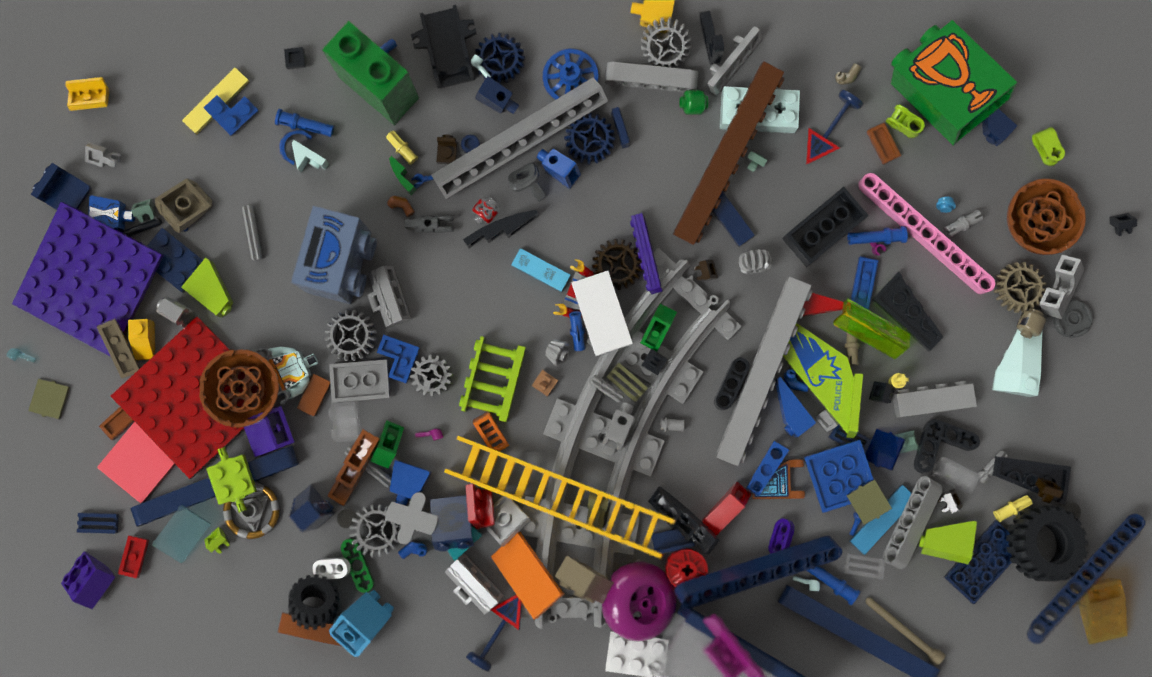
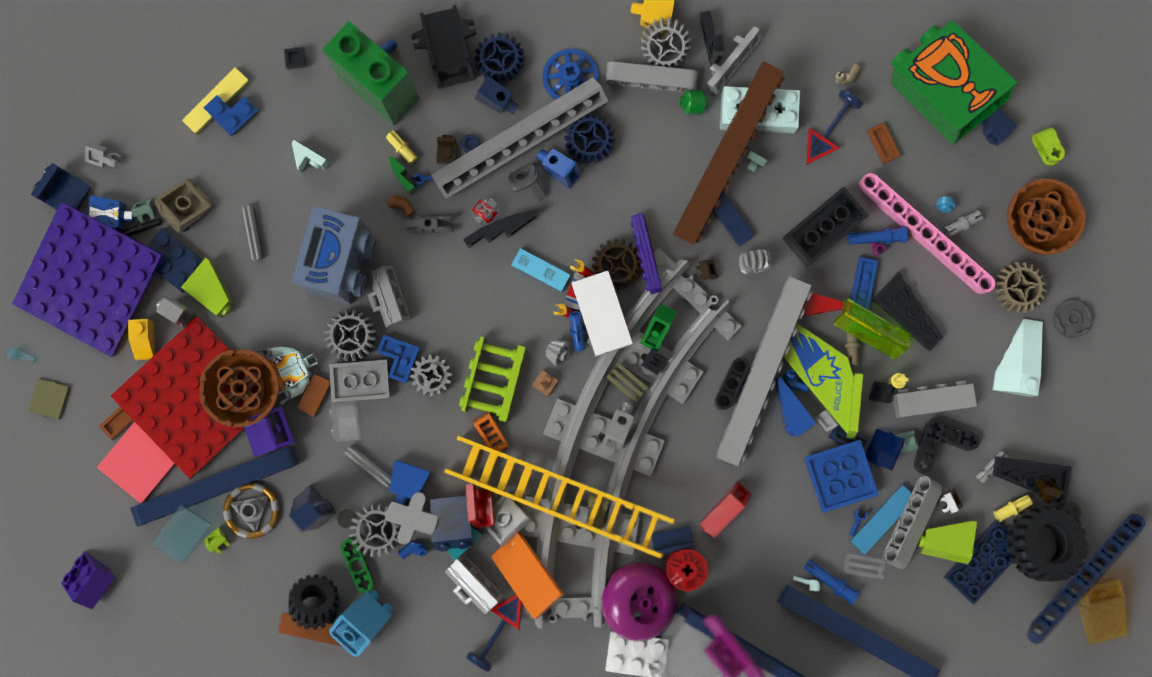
yellow bracket [65,77,109,111] -> none
dark blue tile [76,513,119,534] -> none
dark tan plate [97,318,140,379] -> none
red plate [118,535,149,579] -> none
lime plate [206,447,257,512] -> none
blue pin [275,108,334,137] -> none
blue helmet [279,130,312,165] -> none
white plate [312,557,351,579] -> none
dark orange slope [327,429,380,506] -> none
green slope [370,420,404,468] -> none
magenta hand [415,429,443,441] -> none
light aqua hand [471,55,491,78] -> none
dark tan brick [555,556,614,604] -> none
light grey axle [589,375,624,402] -> none
dark blue tile [611,107,630,149] -> none
black slope [648,487,720,555] -> none
light grey pin [660,417,684,432] -> none
dark blue beam [675,536,843,608] -> none
blue leg [746,441,789,496] -> none
flag [752,460,805,499] -> none
dark purple plate [768,519,795,554] -> none
olive piece [846,479,892,525] -> none
dark tan piece [865,597,946,666] -> none
lime piece [886,104,925,138] -> none
clear brick [931,457,981,493] -> none
dark tan head [1016,309,1046,339] -> none
light grey arch [1040,255,1084,319] -> none
black tile [1110,213,1137,236] -> none

